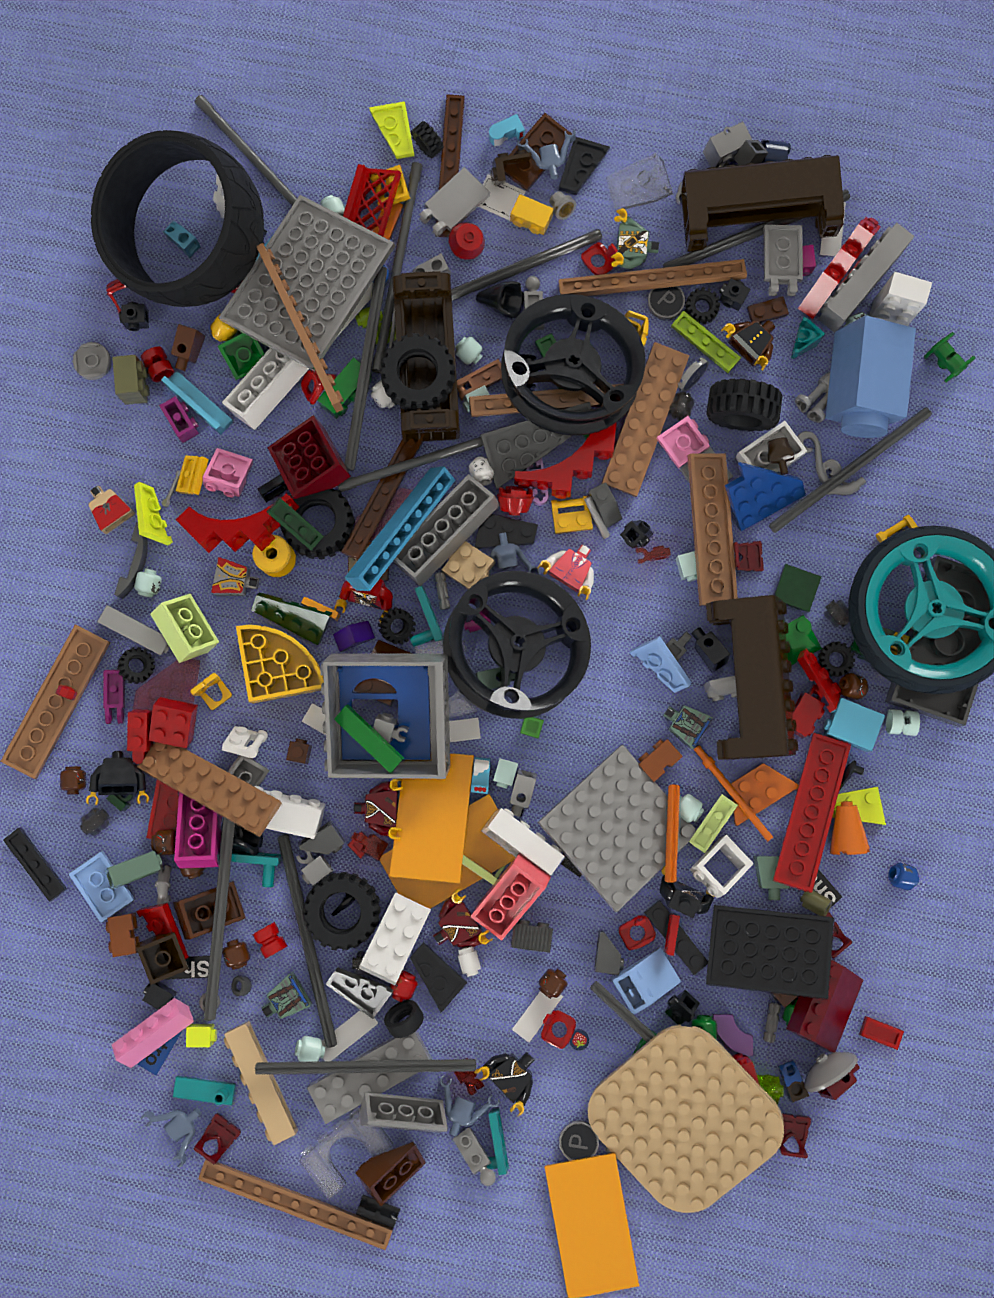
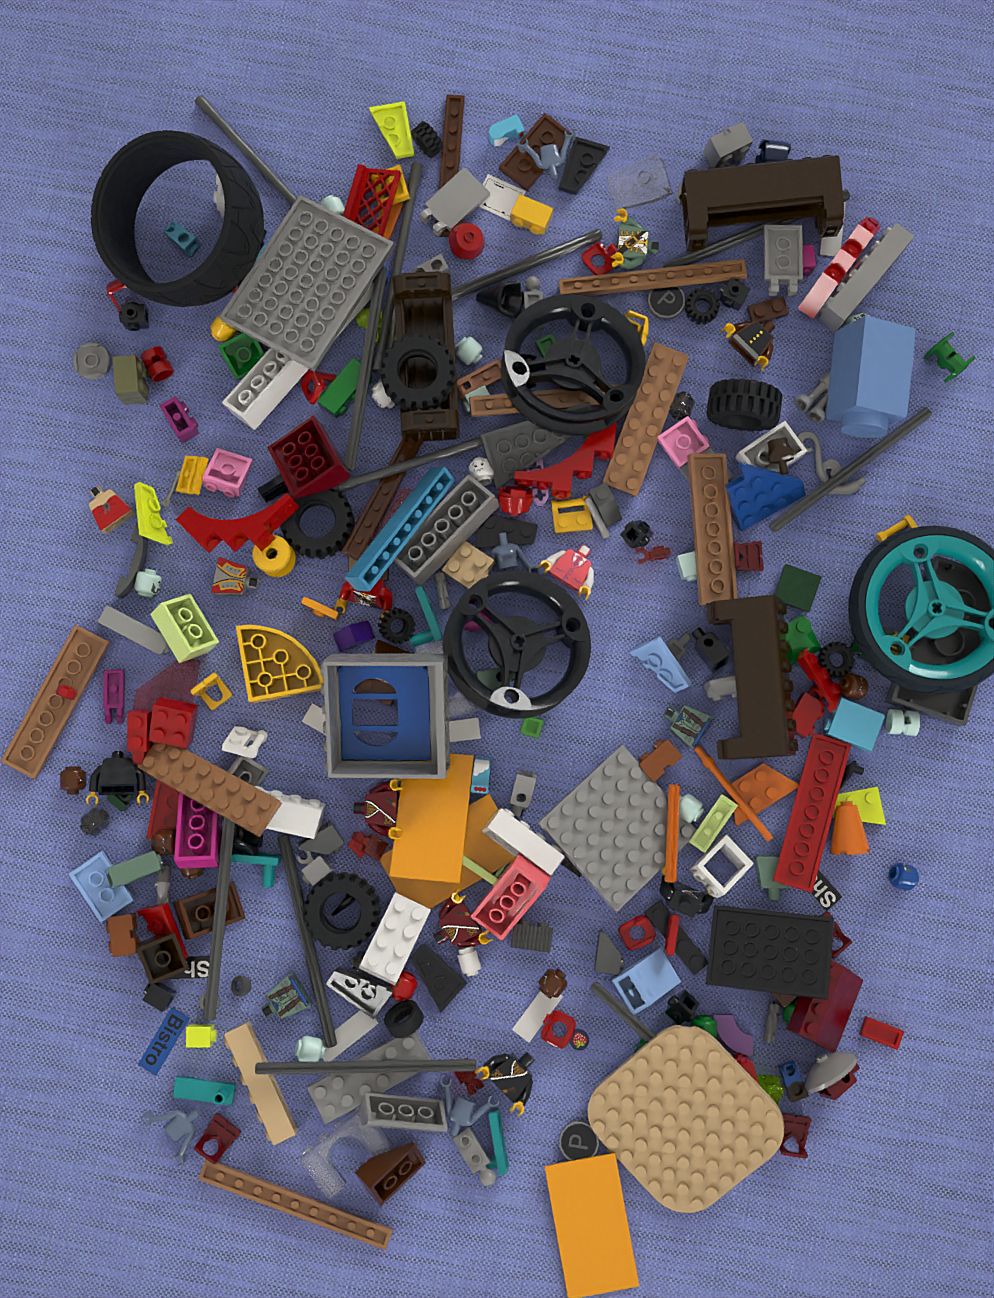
black plate [3,828,67,902] -> none
bright pink brick [112,998,194,1068] -> none
black tyre [117,647,155,684] -> none
medium azure fence [161,371,234,435] -> none
reddish brown torso [171,324,206,371] -> none
reddish brown head [222,939,250,970] -> none
dark green wing [251,592,333,645] -> none
red wheel [252,922,287,959] -> none
medium nougat plate [257,243,344,412] -> none
dark green plate [267,497,324,550] -> none
reddish brown brick [286,738,312,764] -> none
green tile [334,704,404,773] -> none
black hinge [356,1195,400,1228] -> none
light grey brick [373,713,409,744] -> none
dark brown bracket [490,150,532,186] -> none
light aqua brick [493,758,518,789] -> none
light grey piece [549,191,576,220] -> none
lime plate [671,311,741,373] -> none
tile [678,358,709,391] -> none
dark grey brick [734,140,768,166] -> none
teal slope [791,317,825,359] -> none
olive brick [800,890,833,916] -> none
clear smoke piece [824,600,849,628] -> none
white brick [869,272,932,326] -> none

